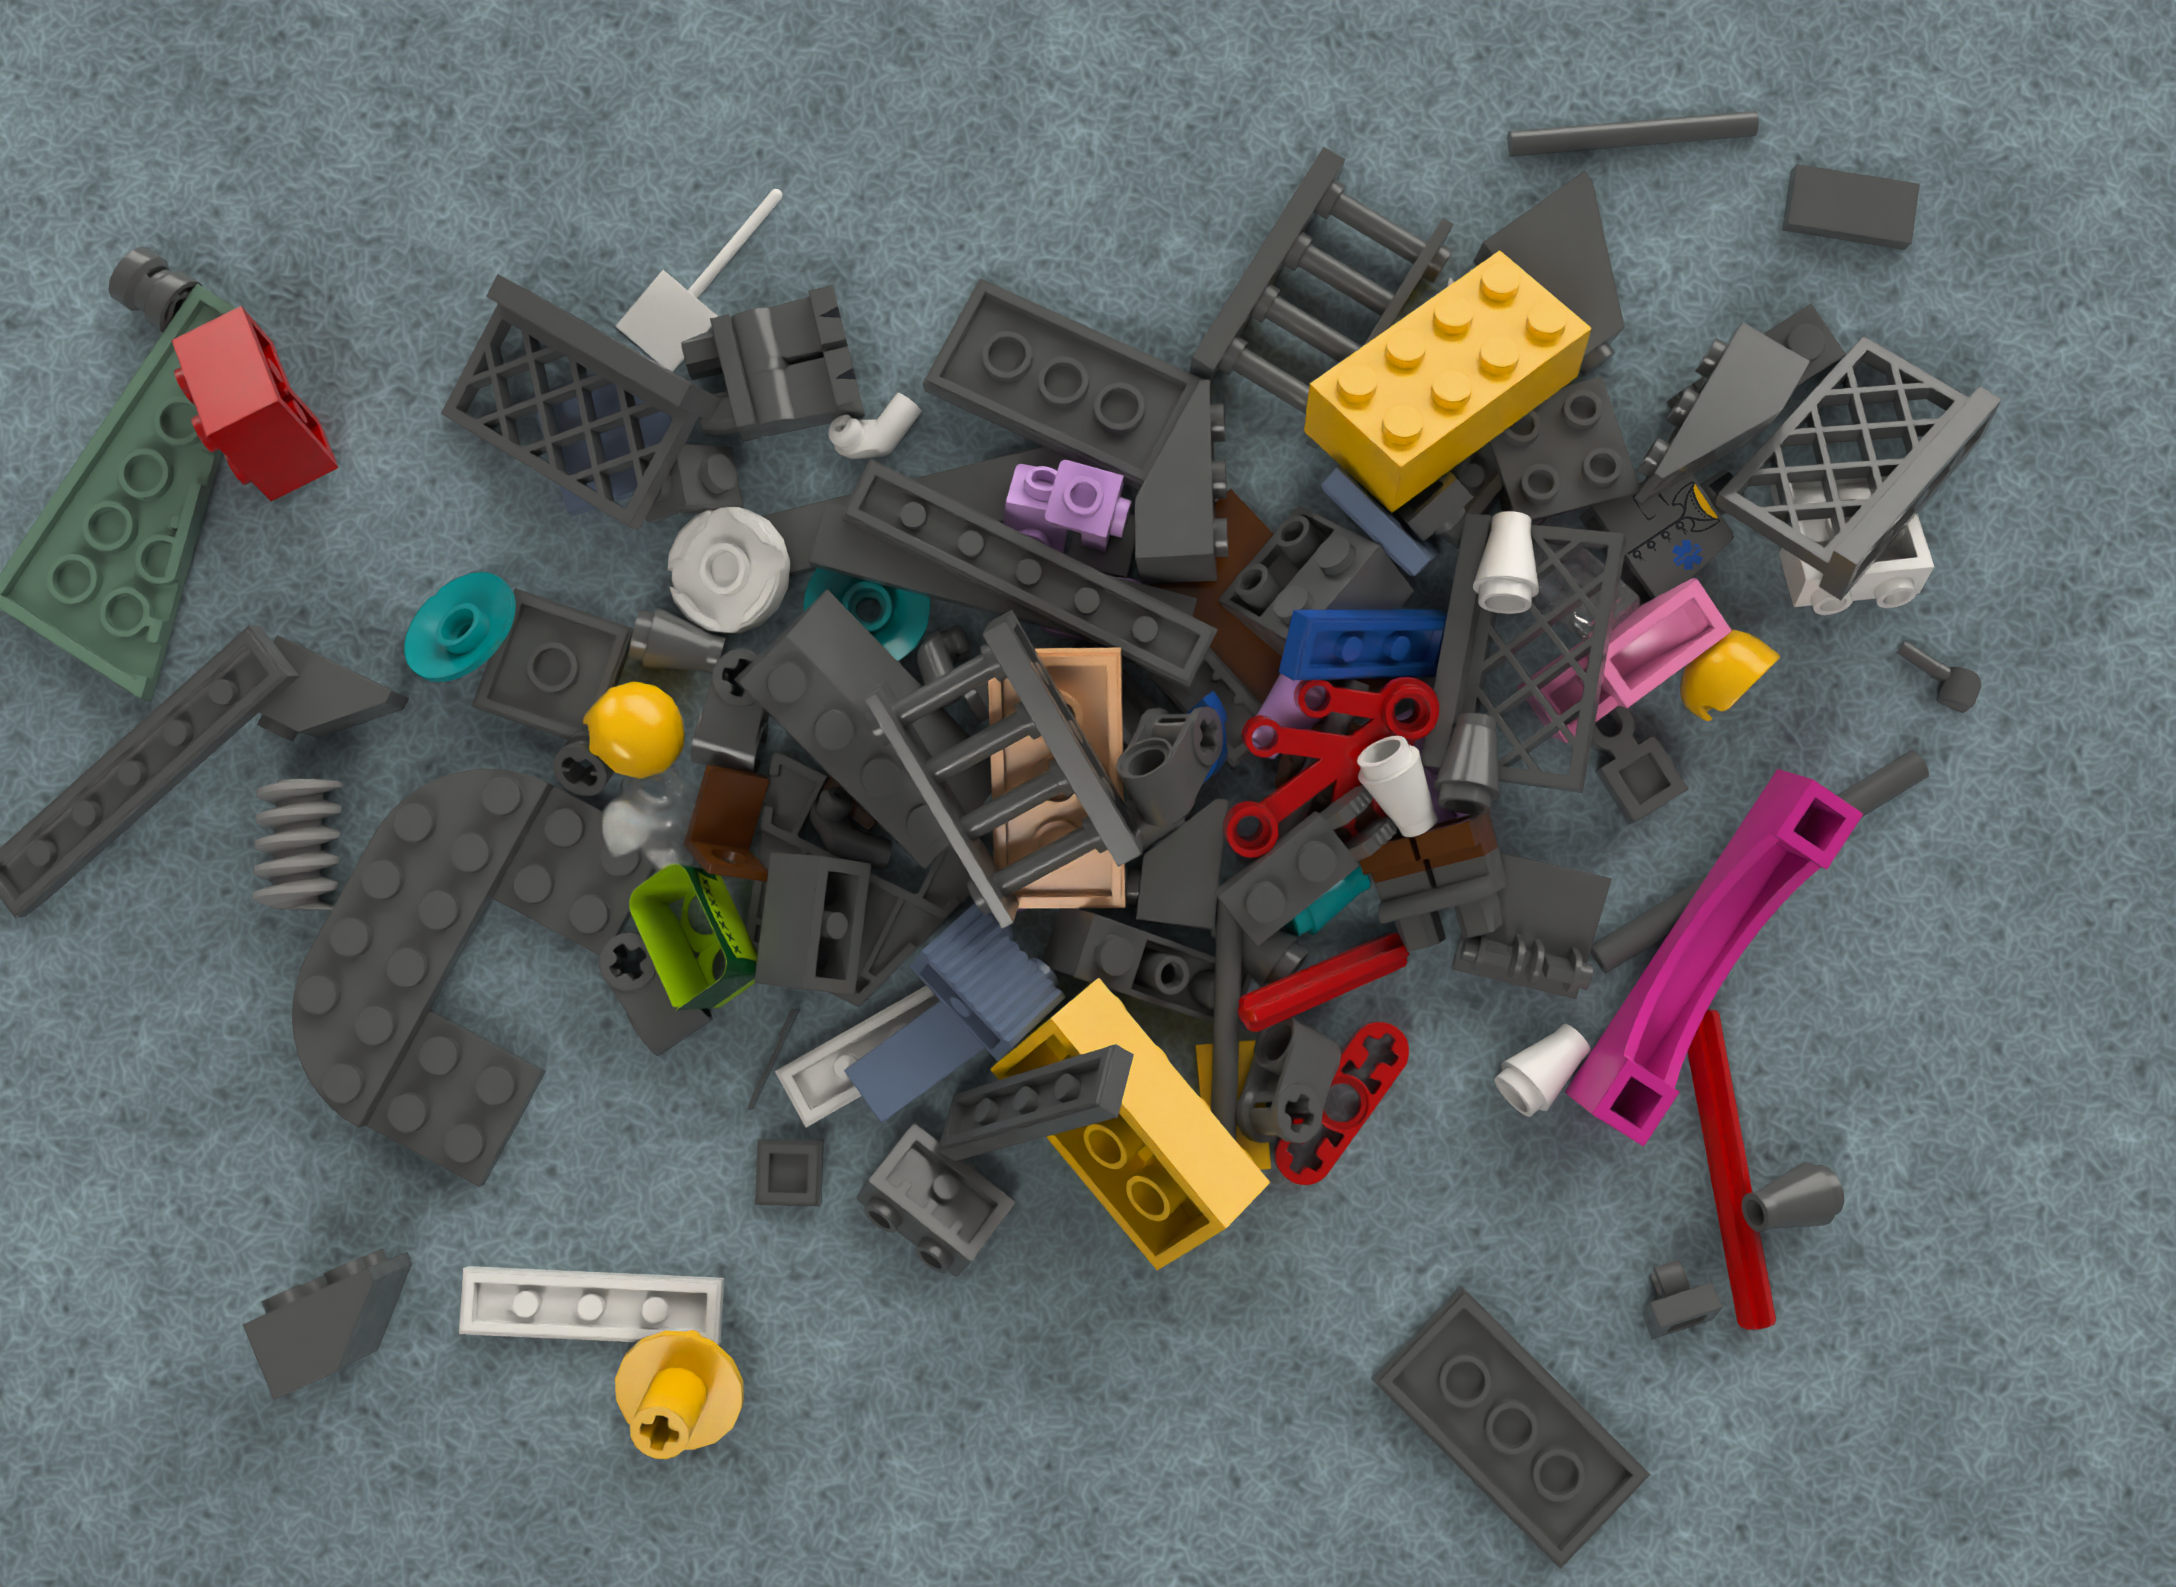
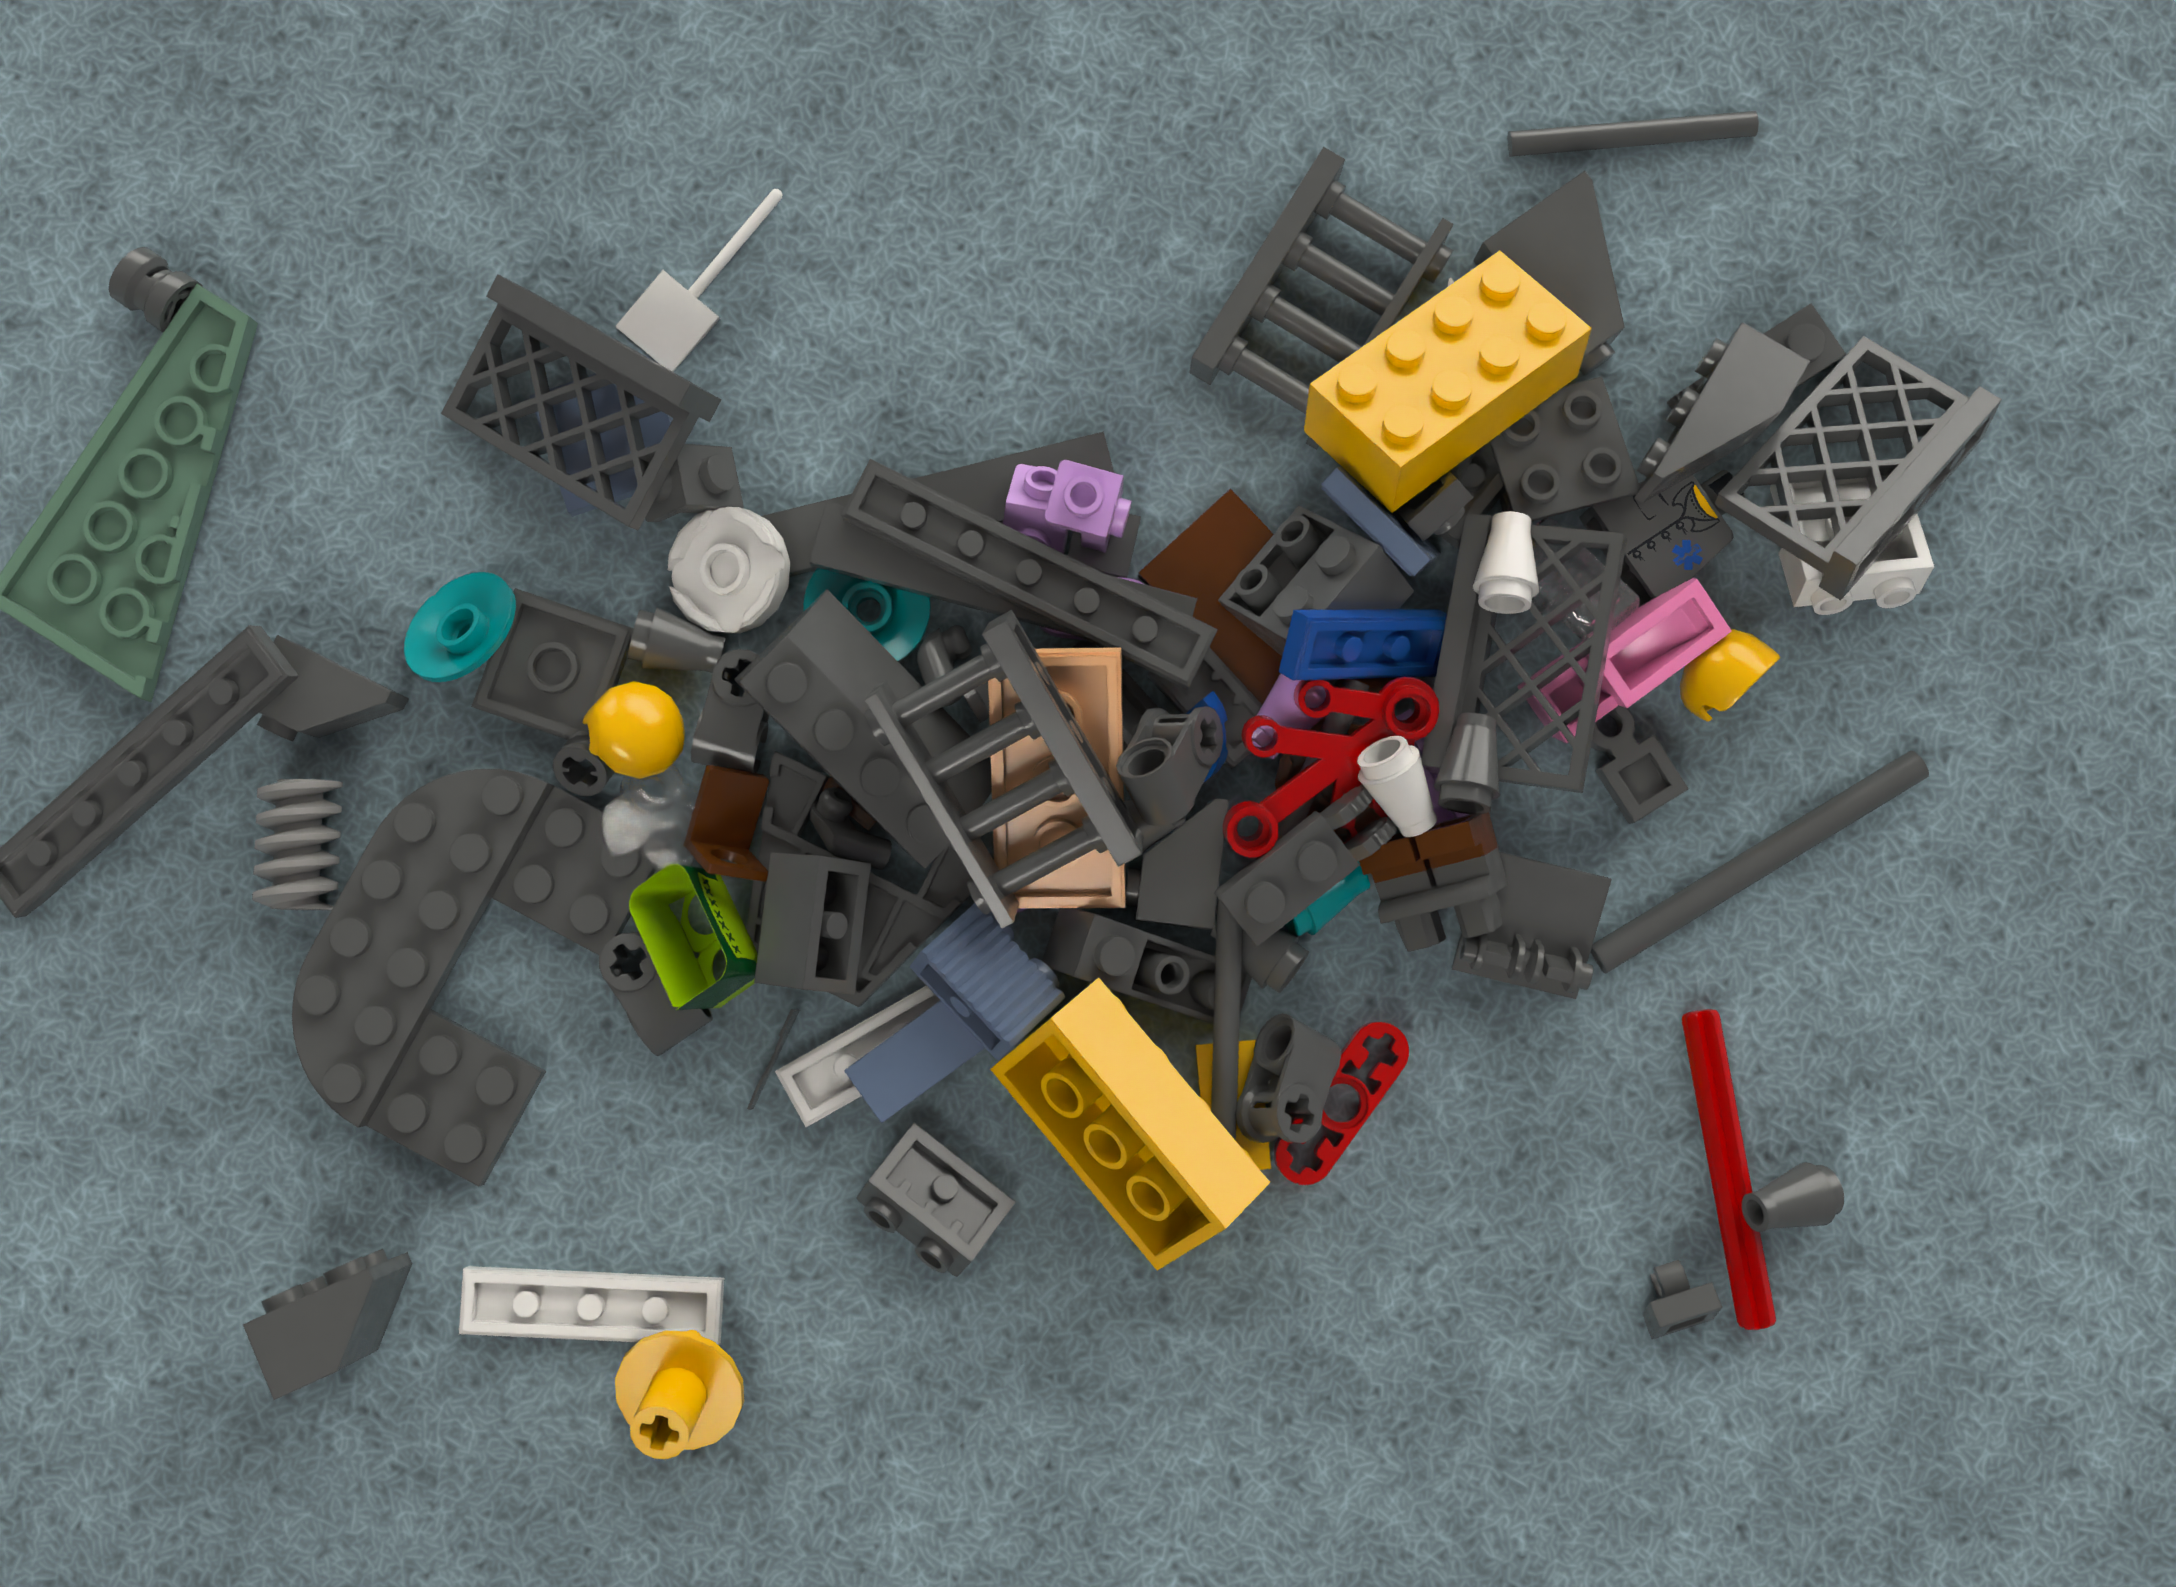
red brick [171,306,339,502] -> none
dark grey hips [681,285,865,442] -> none
dark grey tile [755,1139,824,1207] -> none
white arm [828,393,922,459] -> none
dark grey tile [923,278,1204,490] -> none
dark grey tile [938,1044,1134,1161] -> none
dark grey slope [1135,380,1229,584] -> none
red axle [1237,932,1410,1032] -> none
dark grey tile [1371,1286,1651,1569] -> none
white cone [1494,1024,1591,1117] -> none
dark pink arch [1564,769,1863,1147] -> none
dark grey tile [1782,164,1920,250] -> none
dark grey hand [1896,640,1981,713] -> none

